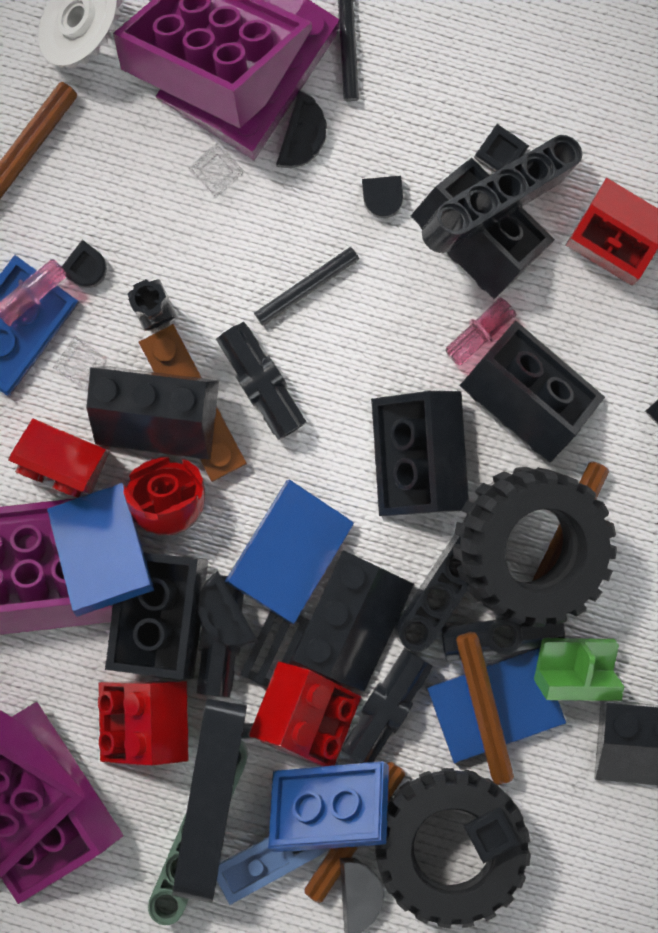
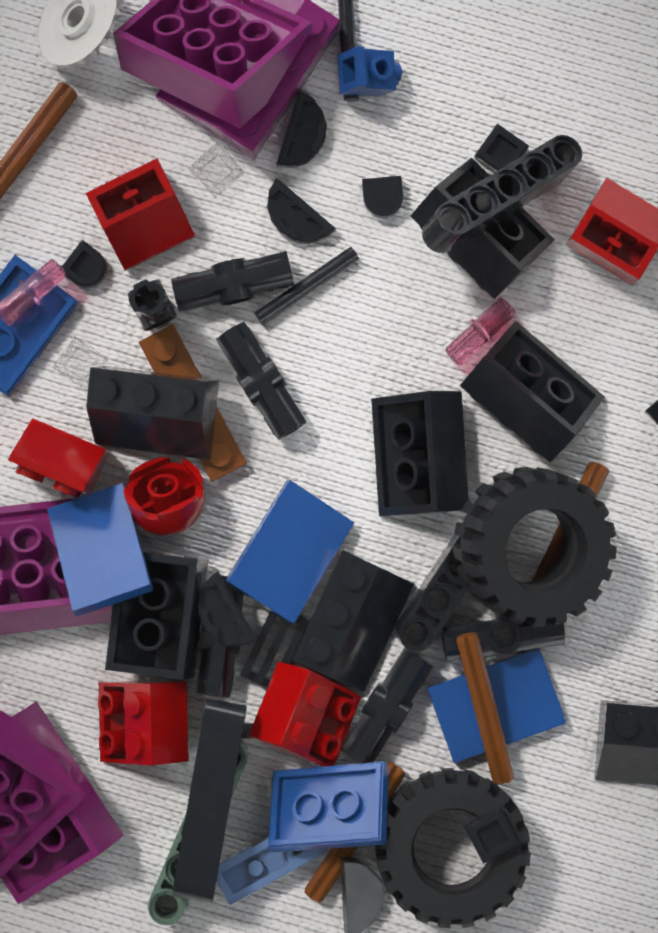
bright green panel [534,638,625,701] -> none
none -> red slope [85,158,196,271]
none -> black piece [171,251,294,313]
none -> black tile [267,177,336,244]
none -> blue brick [337,46,402,97]

